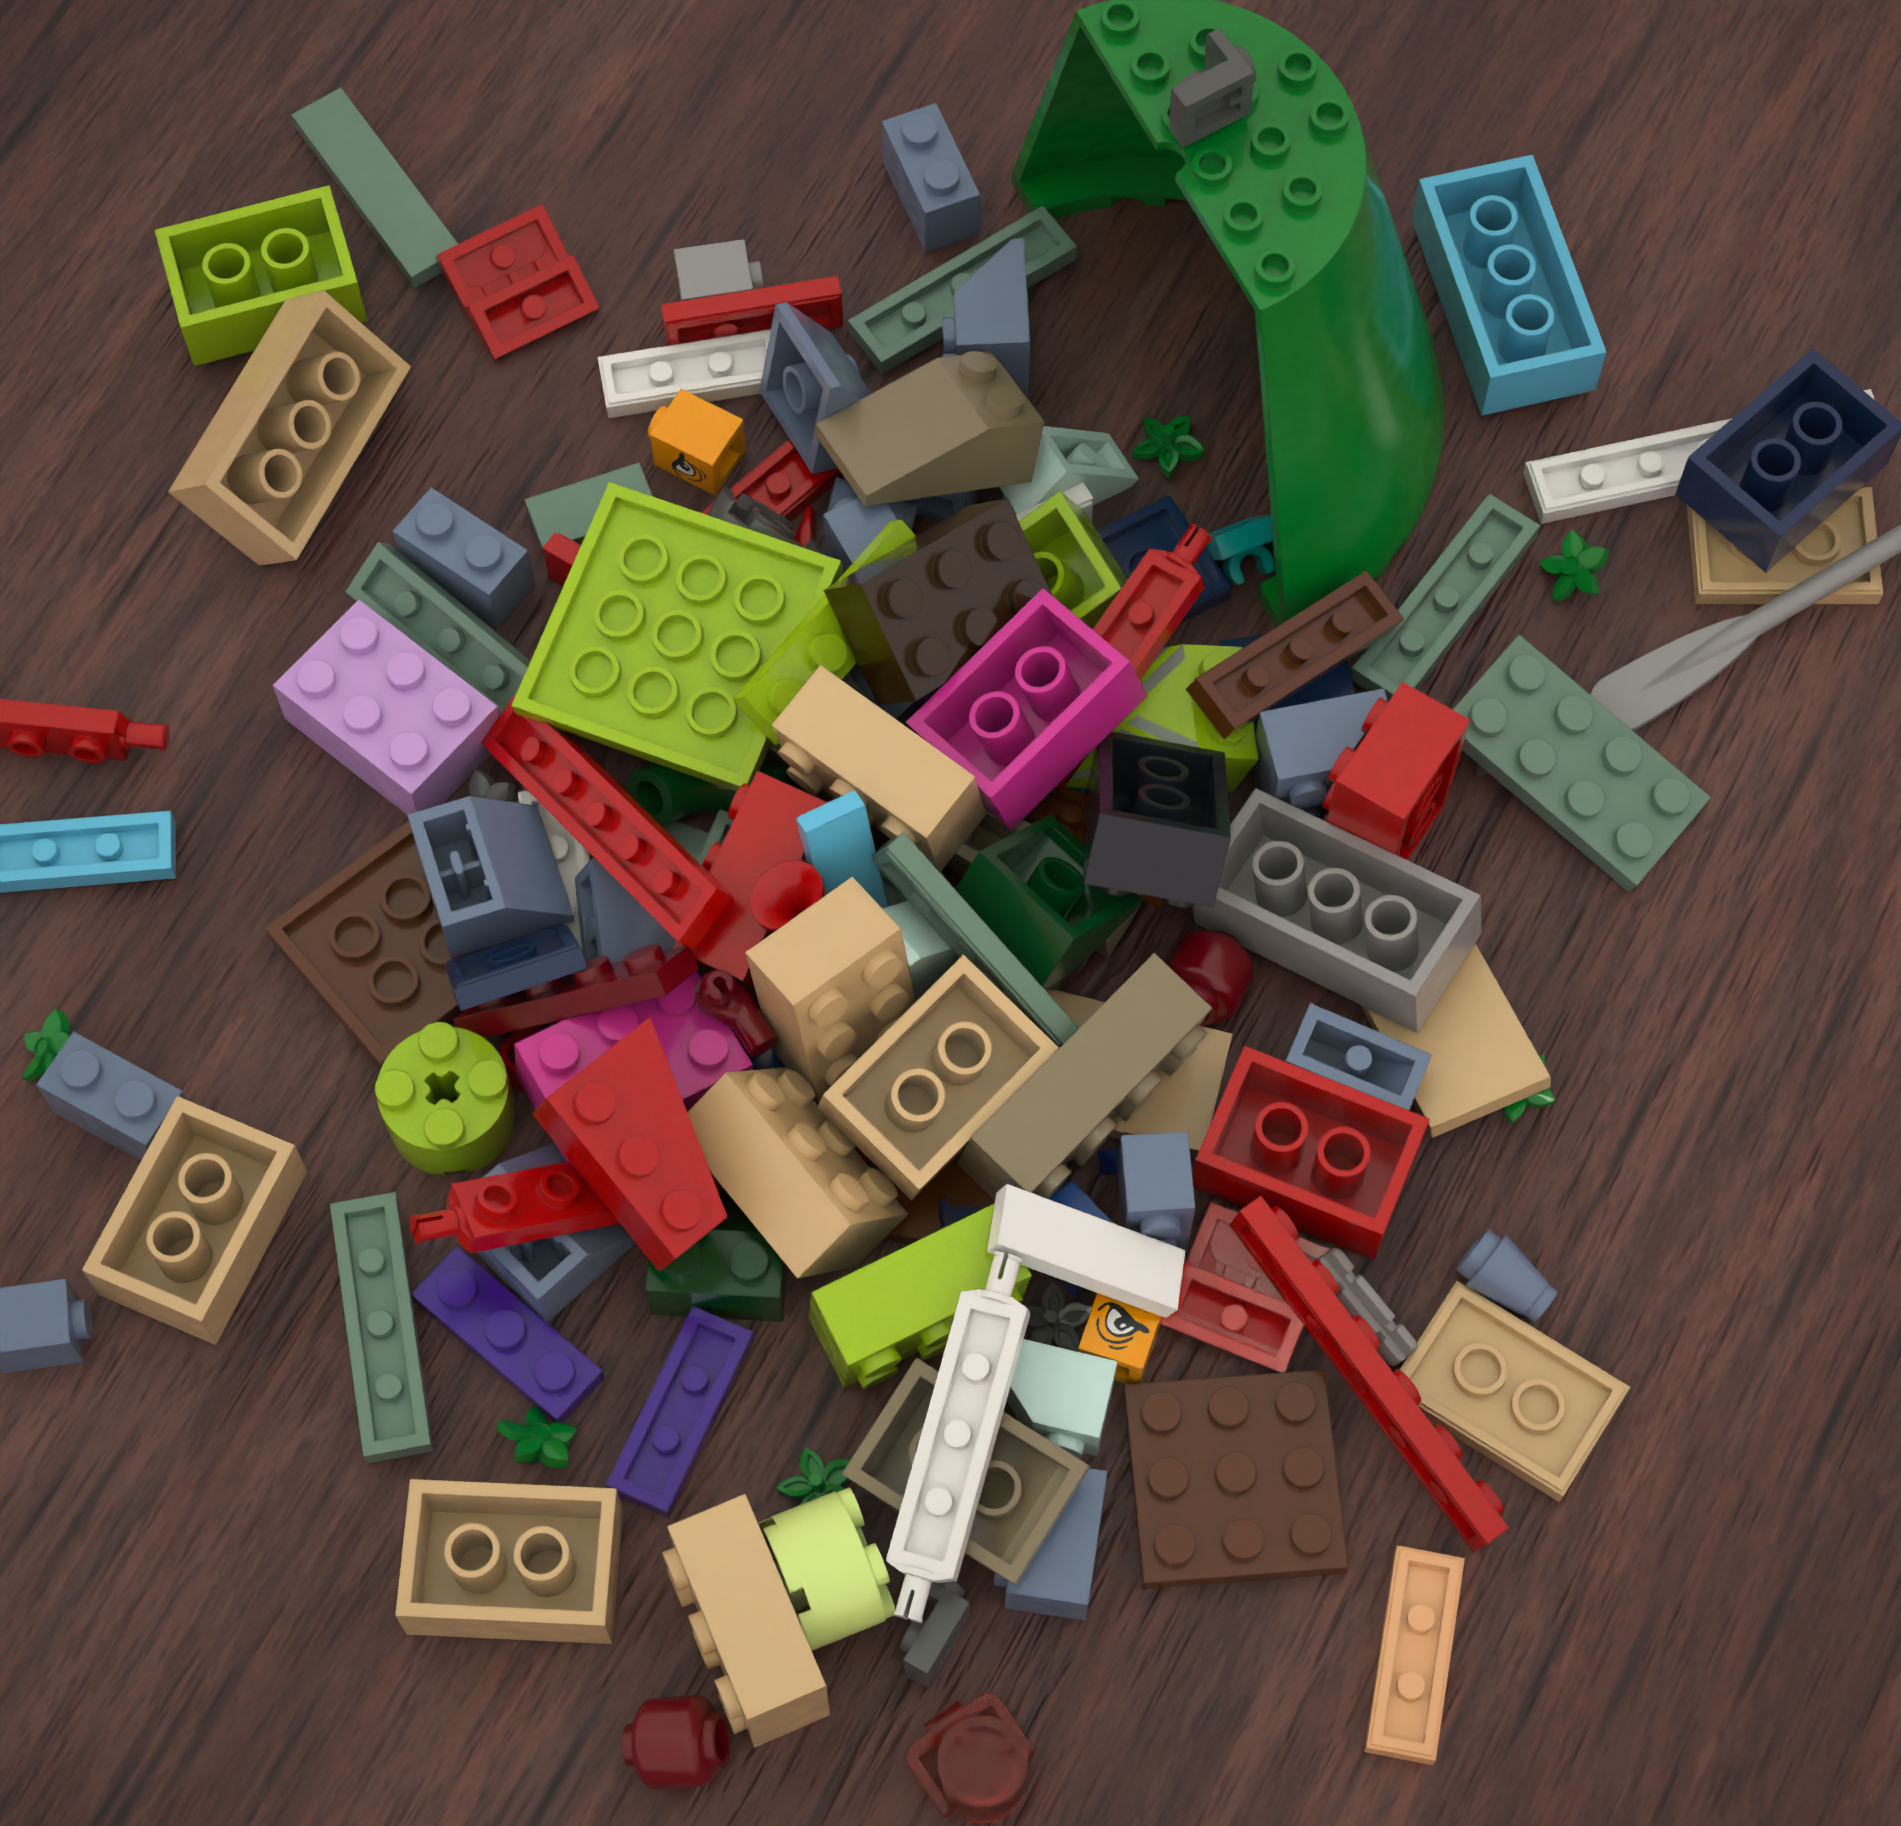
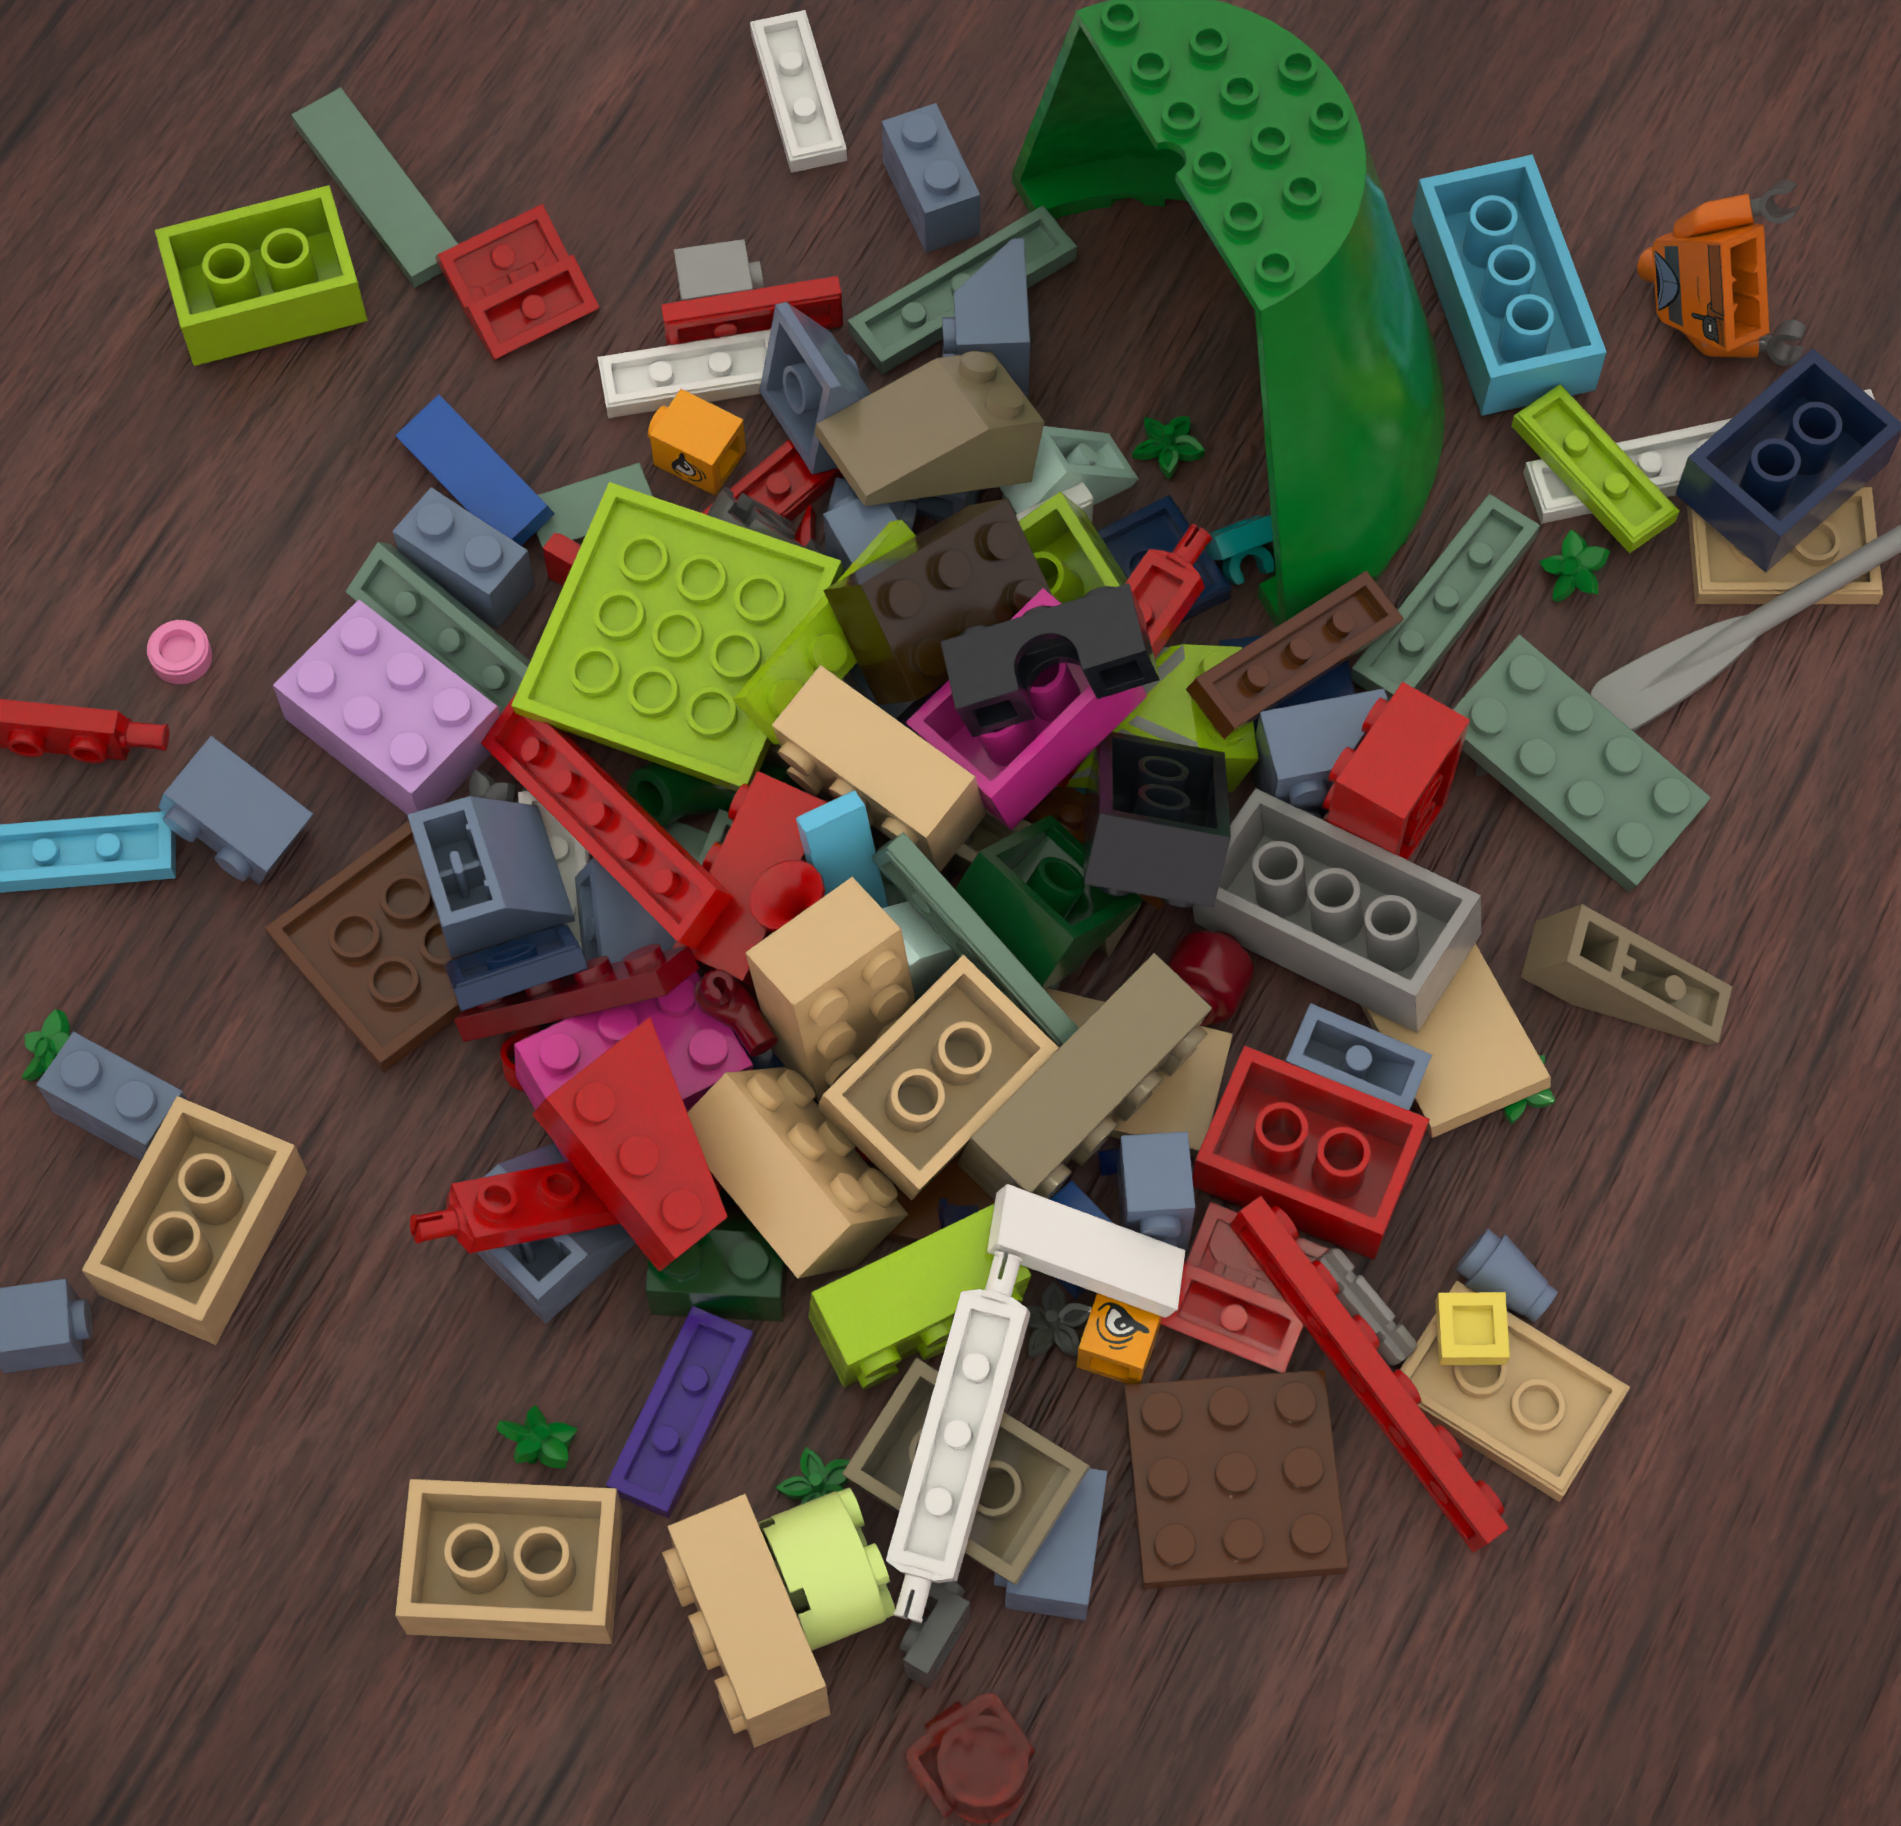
tan brick [168,290,411,566] -> none
sand green plate [330,1192,434,1464] -> none
lime brick [375,1022,515,1175] -> none
dark purple plate [411,1246,605,1423] -> none
dark red head [622,1695,731,1789] -> none
light aqua slope [1007,1339,1118,1459] -> none
dark grey bracket [1169,28,1256,148] -> none
light nougat tile [1364,1545,1465,1765] -> none
none -> bright pink tile [147,620,212,685]
none -> sand blue brick [158,736,313,885]
none -> blue tile [395,394,555,546]
none -> white tile [750,10,847,173]
none -> black arch [941,583,1160,737]
none -> light yellow plate [1435,1292,1510,1365]
none -> lime tile [1511,384,1679,553]
none -> dark tan slope [1521,904,1732,1046]
none -> orange torso [1637,180,1806,366]

